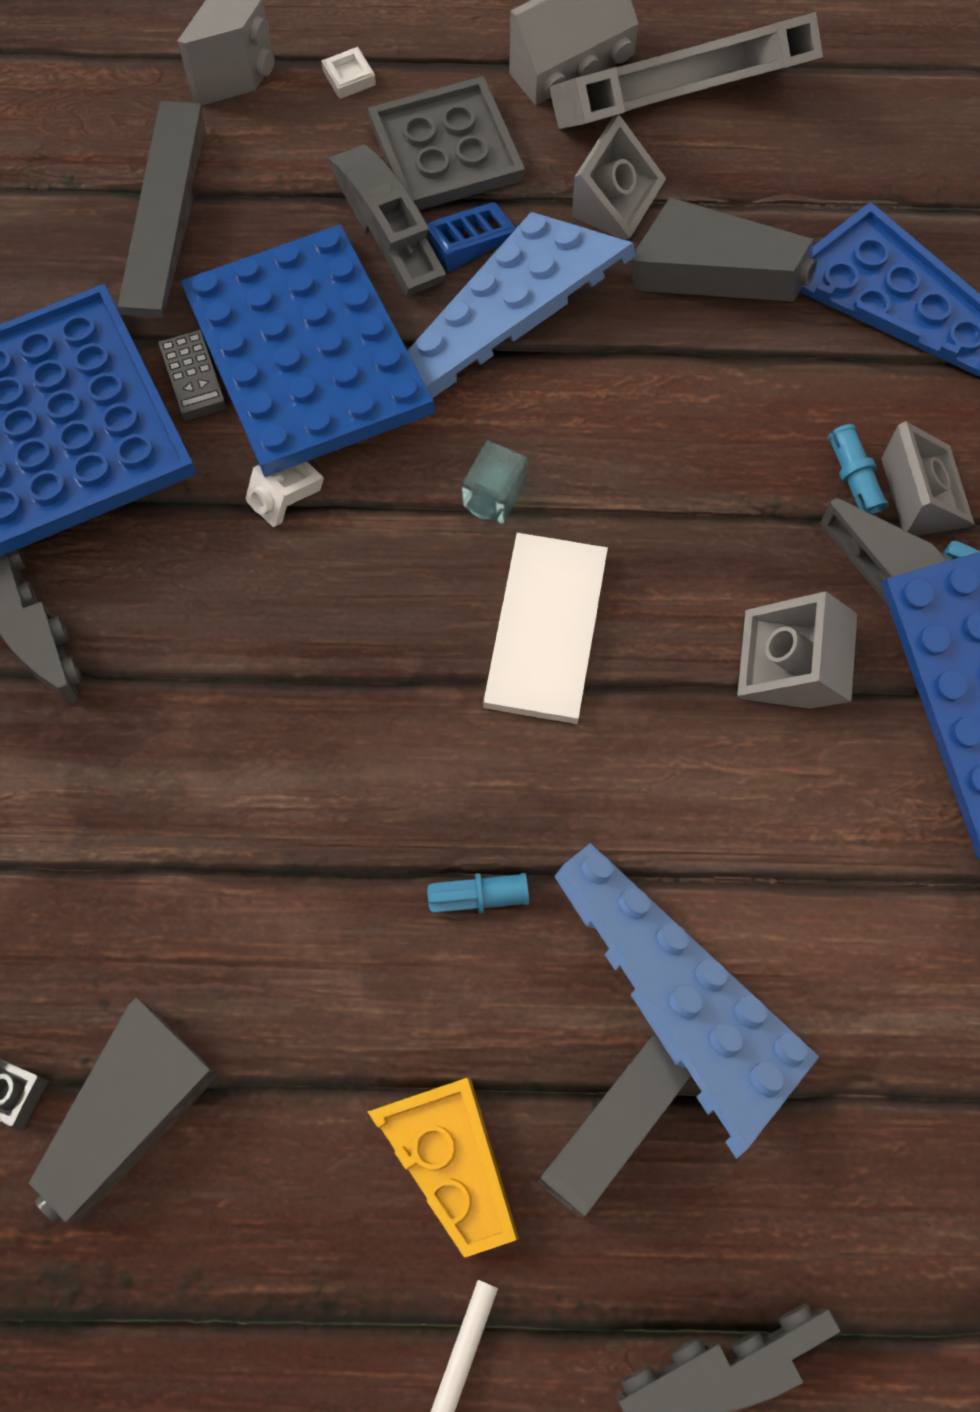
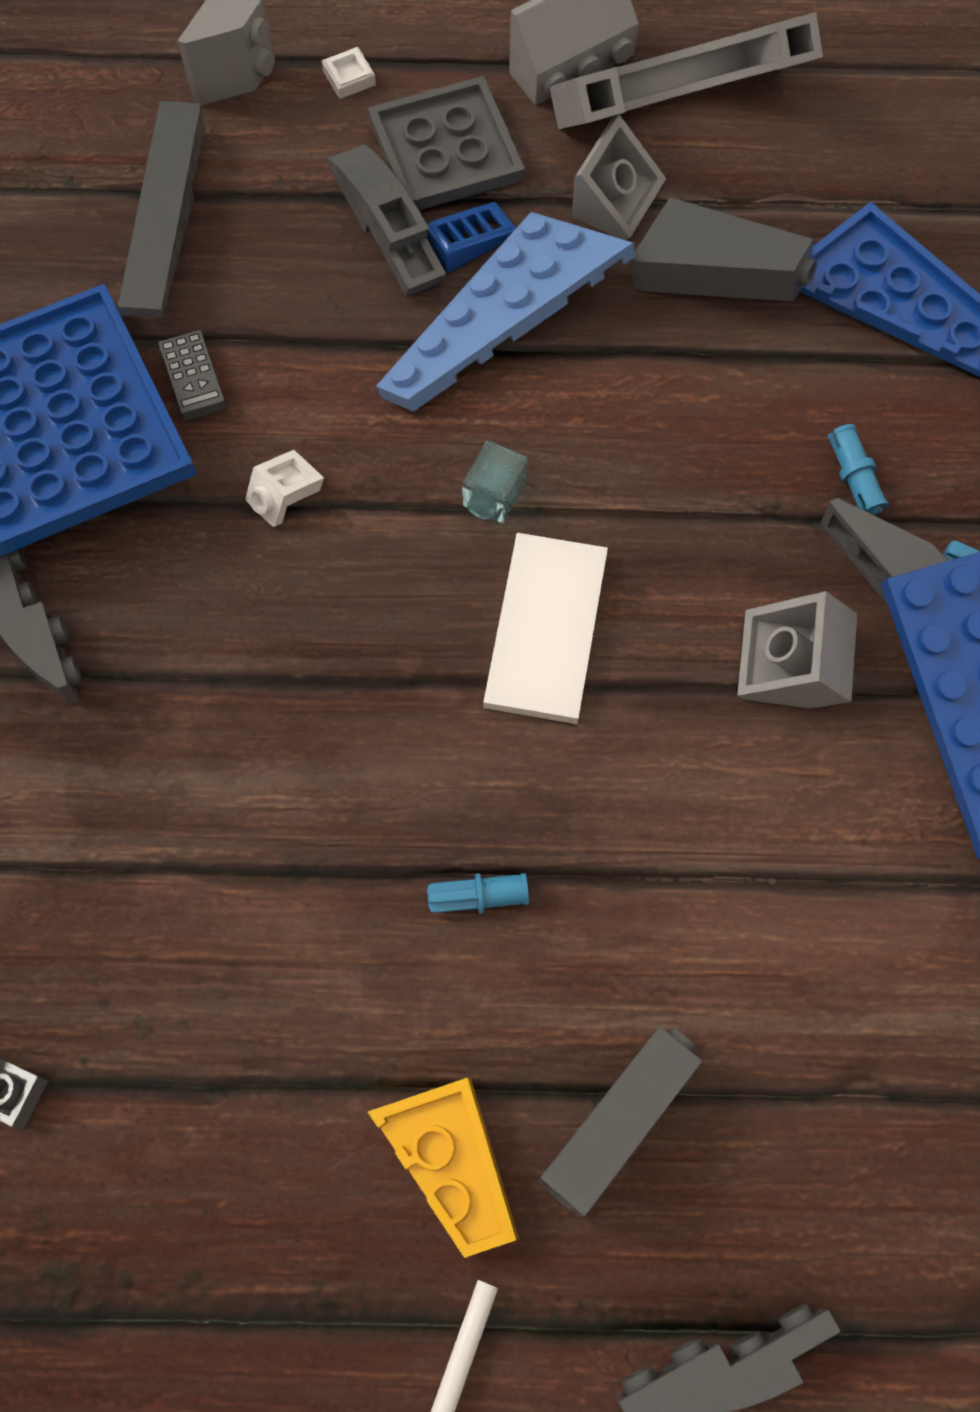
dark grey slope [28,997,219,1224] -> none
blue plate [180,224,436,477] -> none
medium blue wing [555,843,819,1159] -> none
light grey slope [881,421,974,536] -> none

